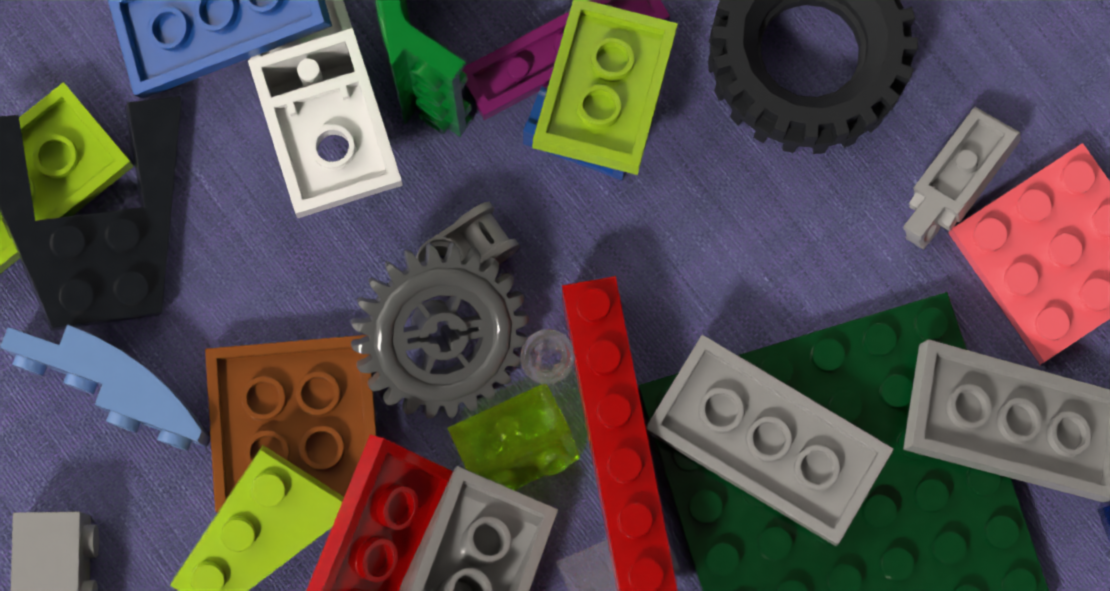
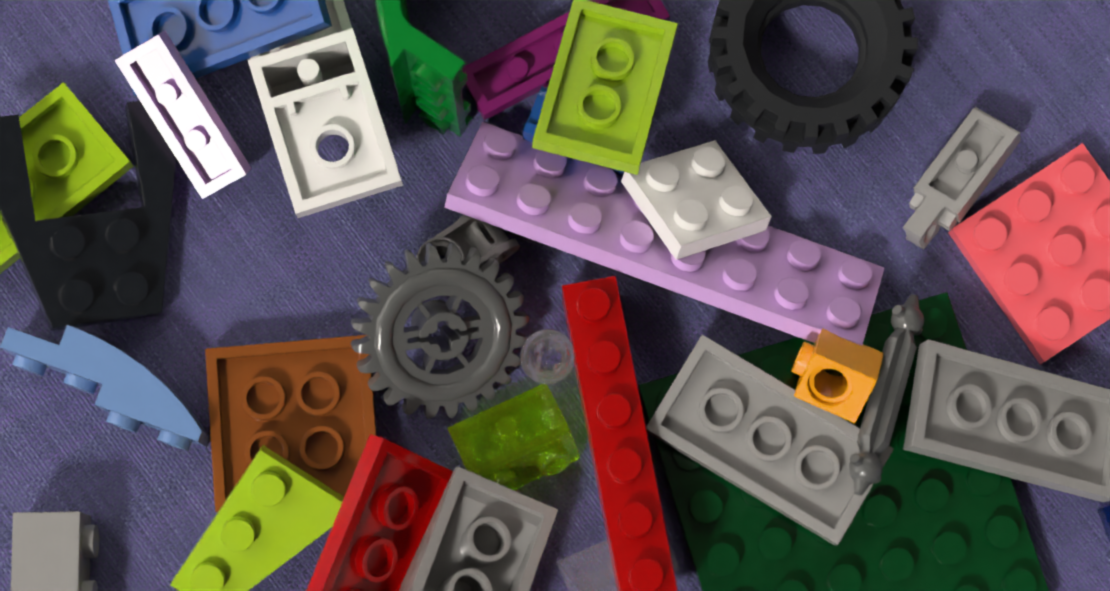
none -> plate [115,31,252,199]
none -> lavender plate [444,121,884,346]
none -> white plate [621,140,772,260]
none -> light orange brick [791,328,884,423]
none -> dark grey wheel [849,294,924,496]

